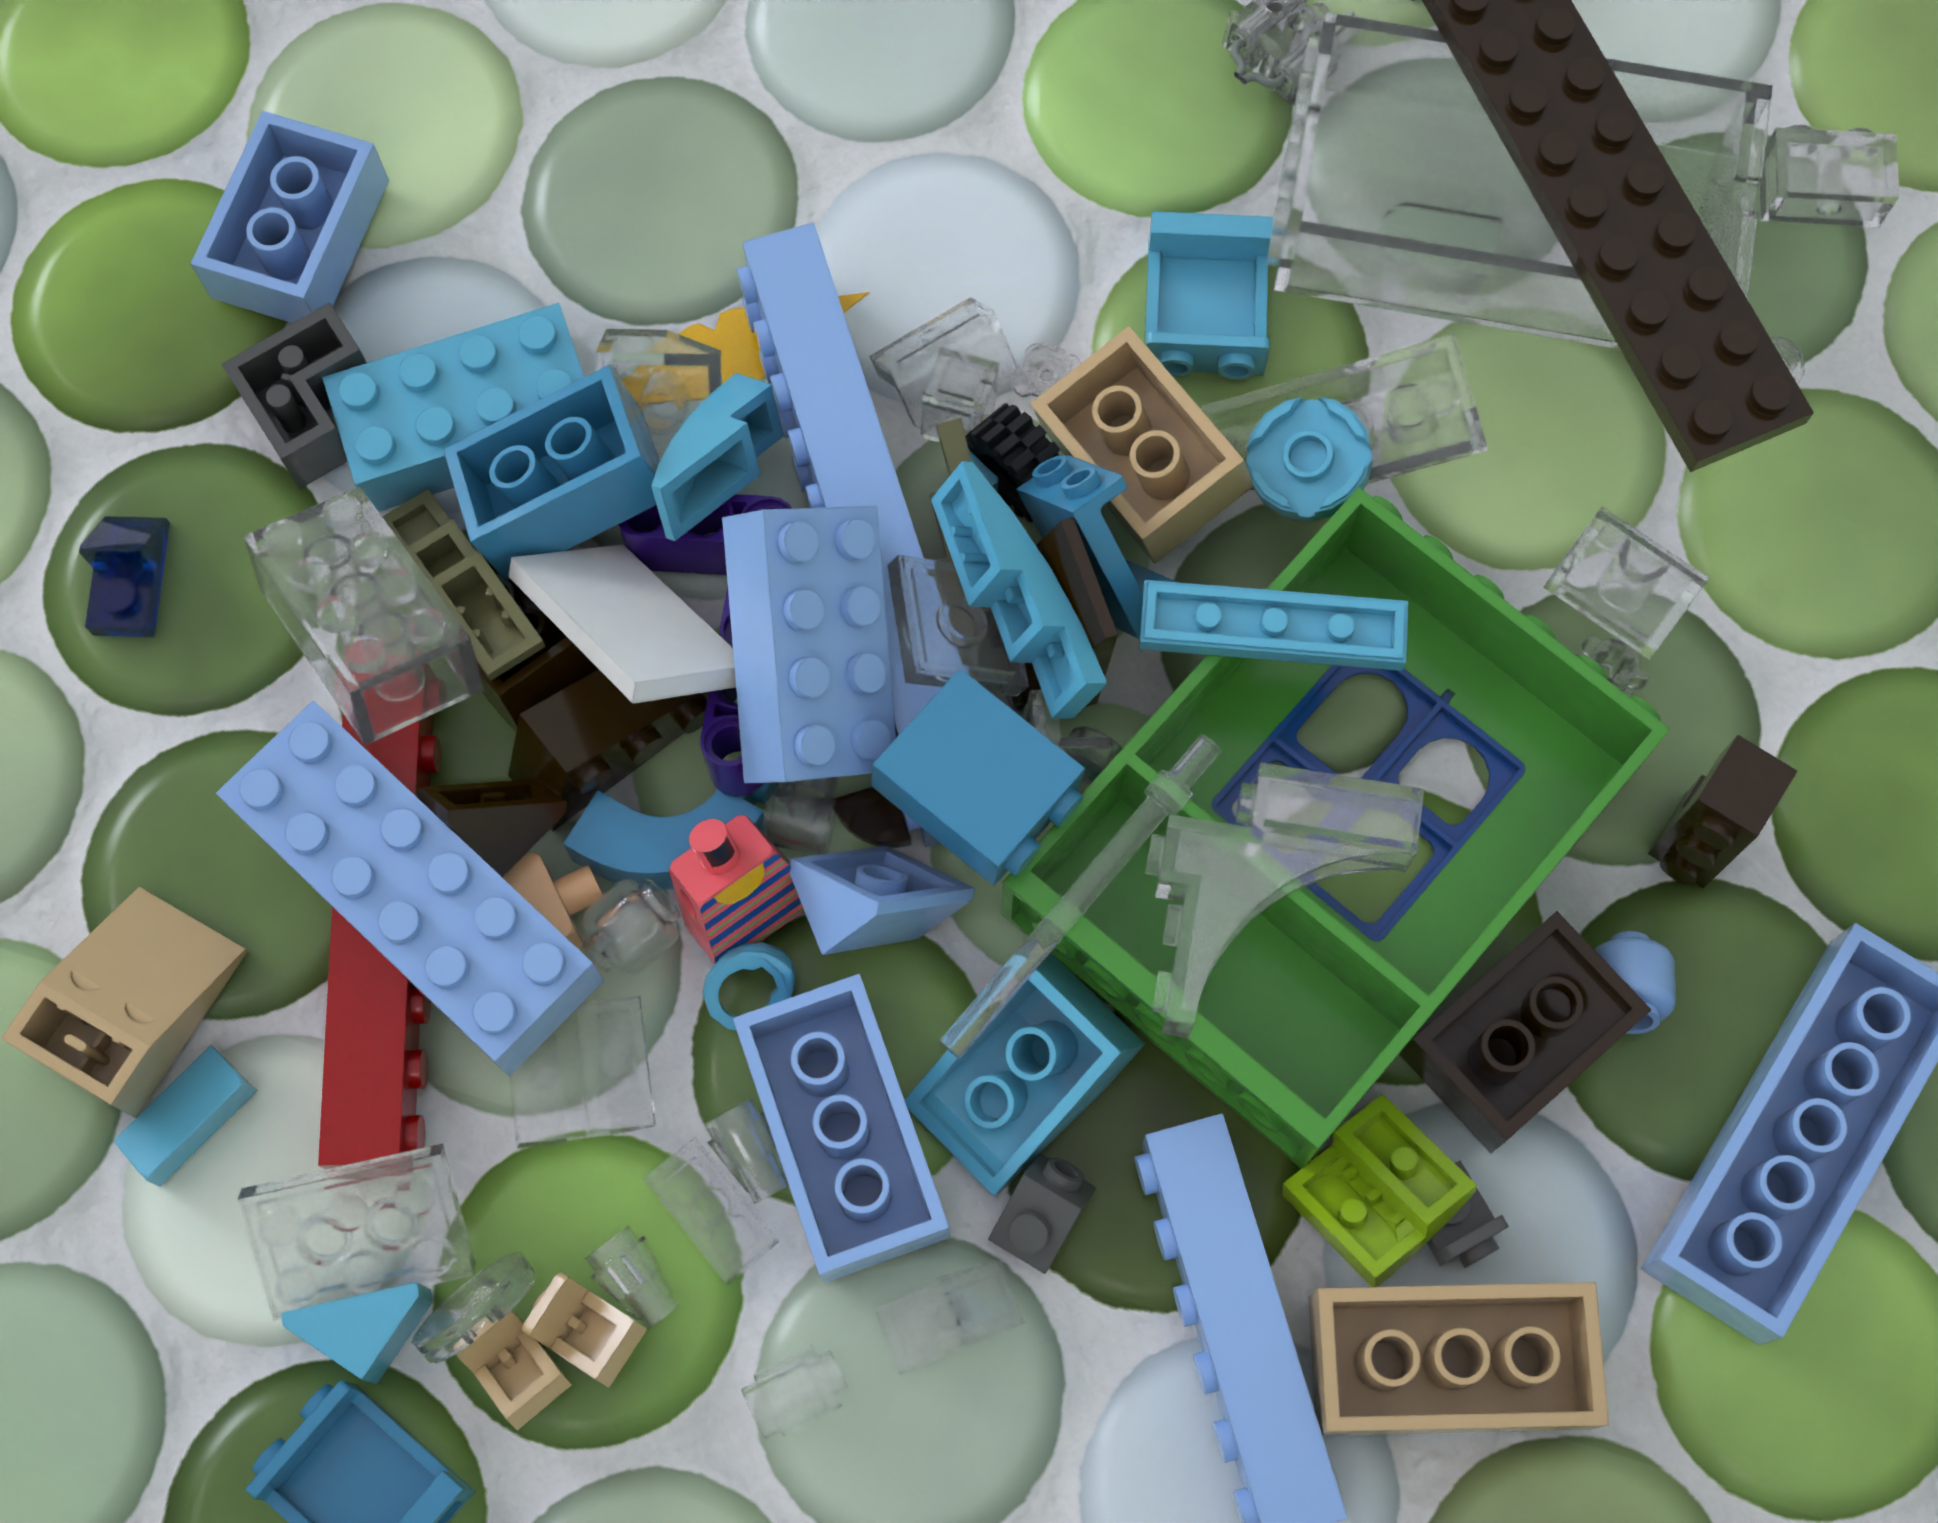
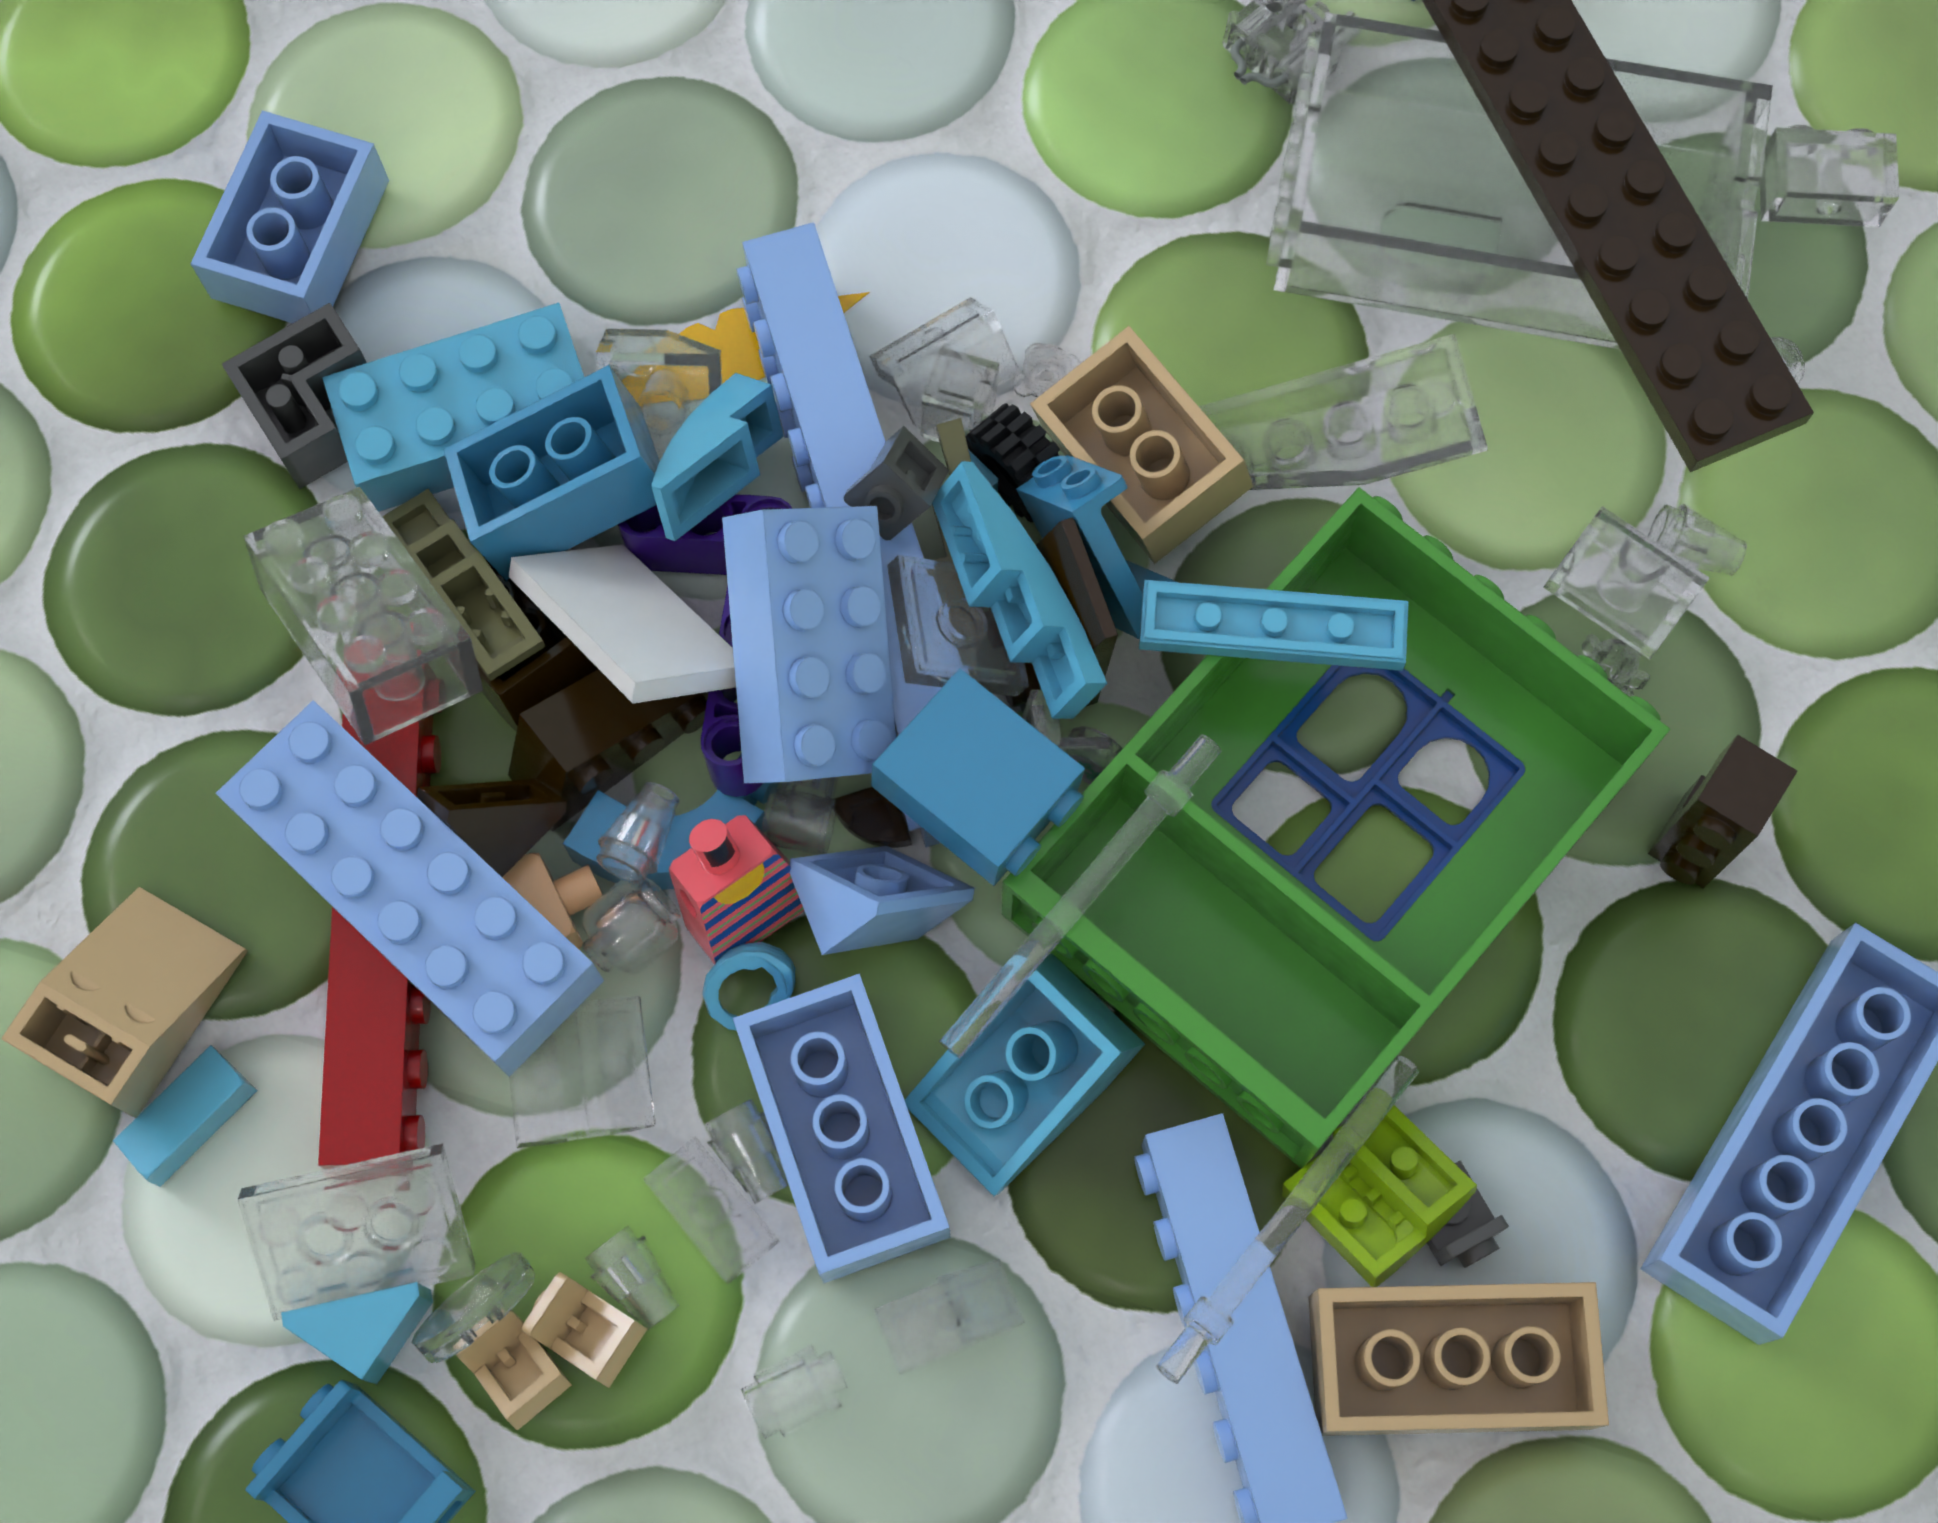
clear blue slope [79,516,170,637] -> none
dark grey bracket [988,1155,1096,1274] -> none
medium azure panel [1144,211,1273,379] -> none
clear arch [1145,763,1424,1038] -> none
medium azure tile [1246,397,1373,522] -> none
dark brown slope [1399,911,1651,1154] -> none
light blue head [1595,931,1676,1034] -> none
none -> clear cone [596,782,680,884]
none -> dark grey bracket [844,426,949,540]
none -> clear bar [1156,1055,1419,1384]
none -> clear cone [1646,504,1747,576]

